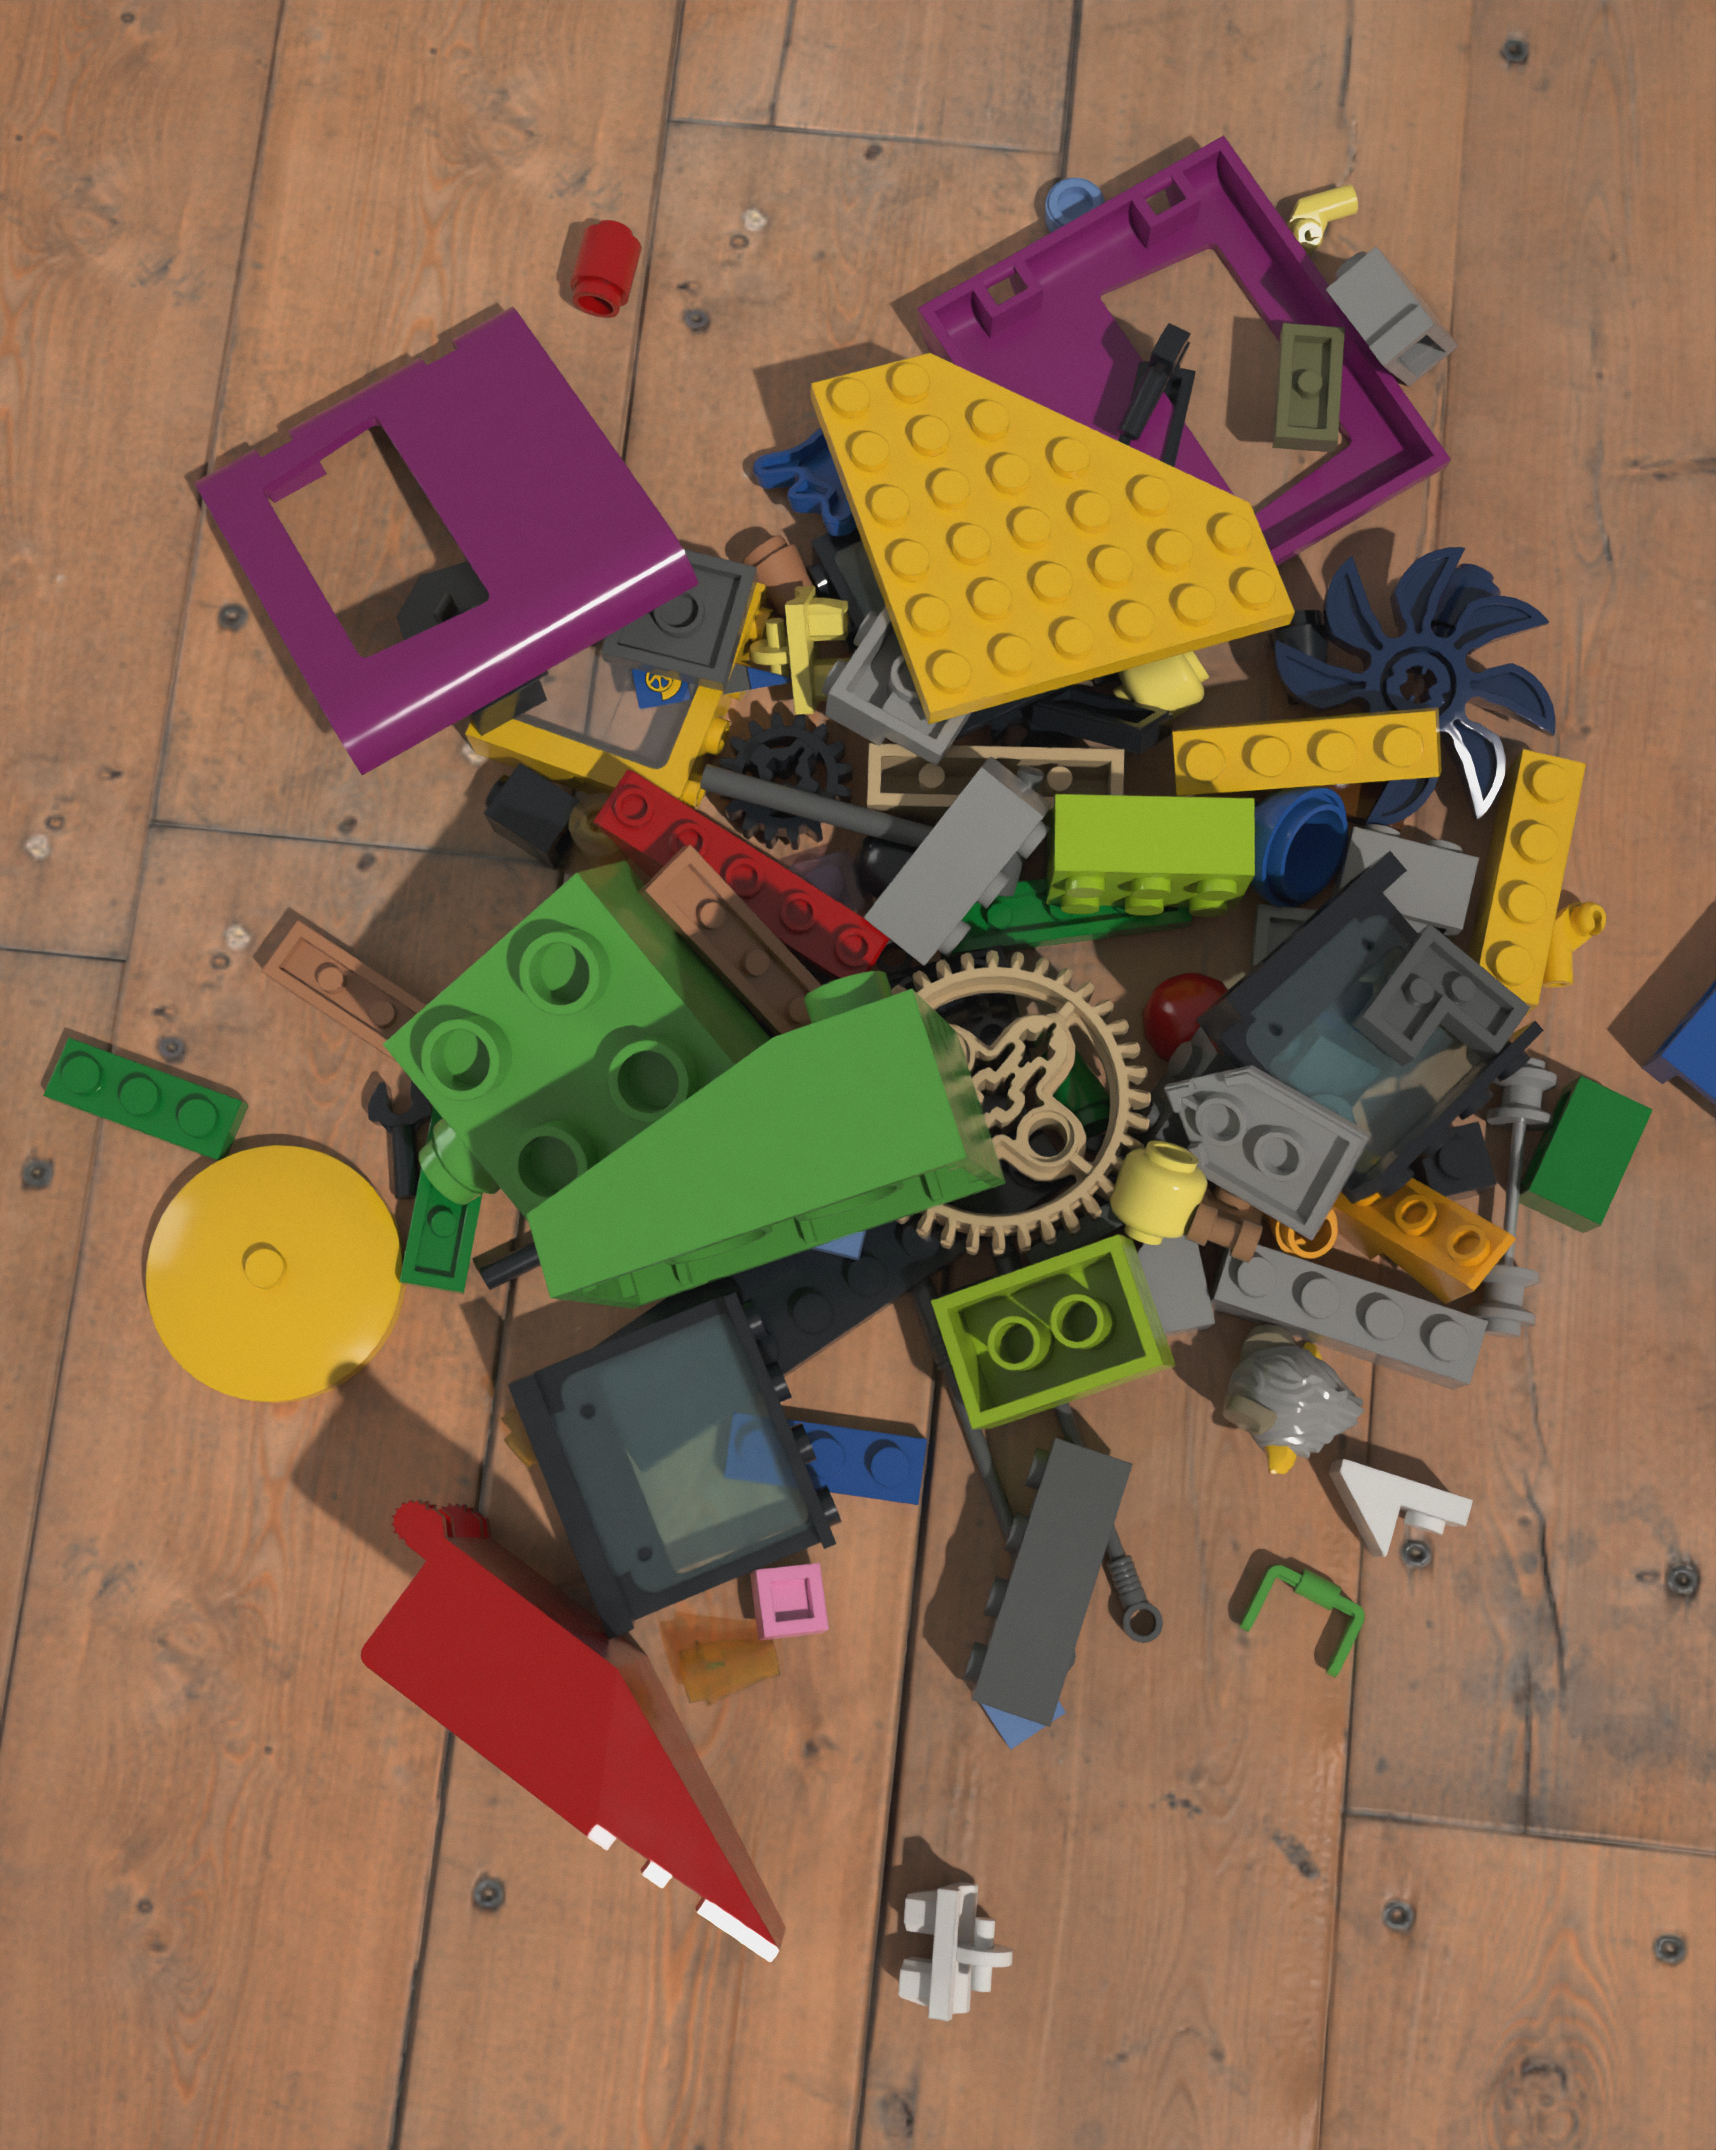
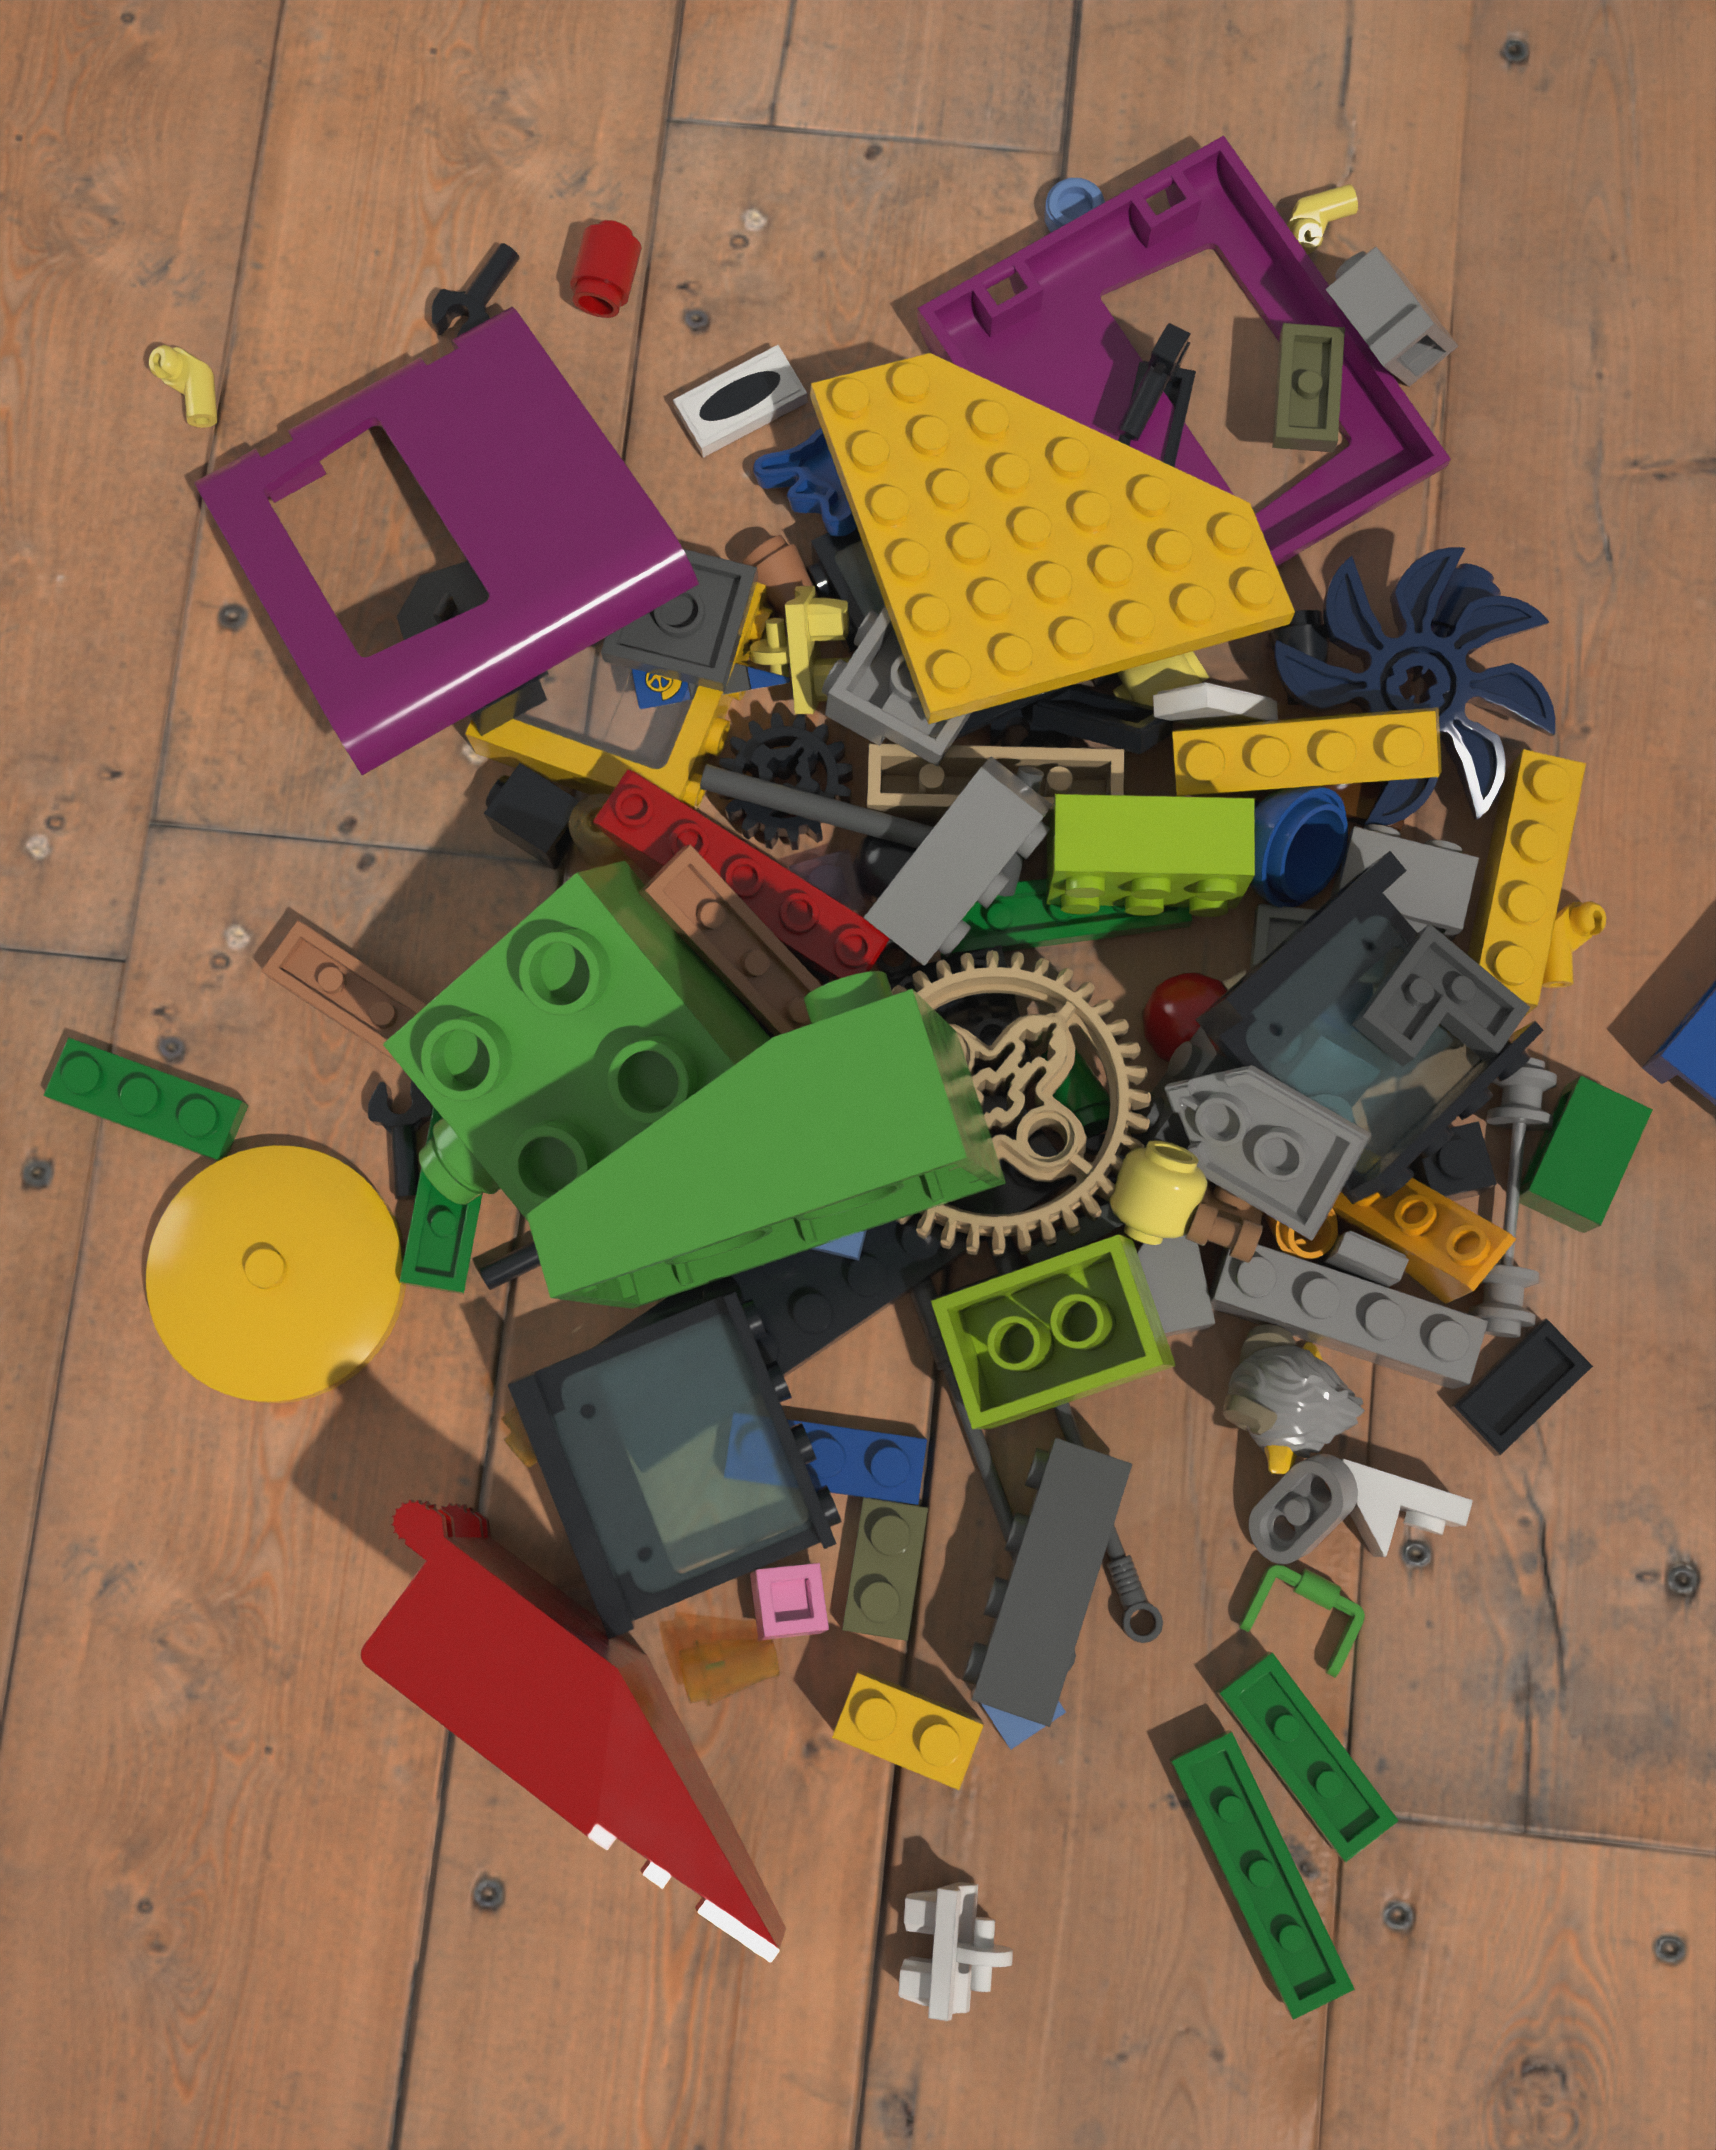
none -> light yellow arm [149,345,218,428]
none -> black bar [432,243,520,336]
none -> white tile [673,345,808,458]
none -> yellow brick [832,1669,984,1790]
none -> olive plate [842,1497,928,1641]
none -> white tile [1153,682,1278,726]
none -> green plate [1169,1730,1355,2020]
none -> green plate [1216,1651,1399,1863]
none -> light grey plate [1249,1454,1358,1564]
none -> light grey tile [1317,1231,1409,1288]
none -> black tile [1449,1318,1593,1456]

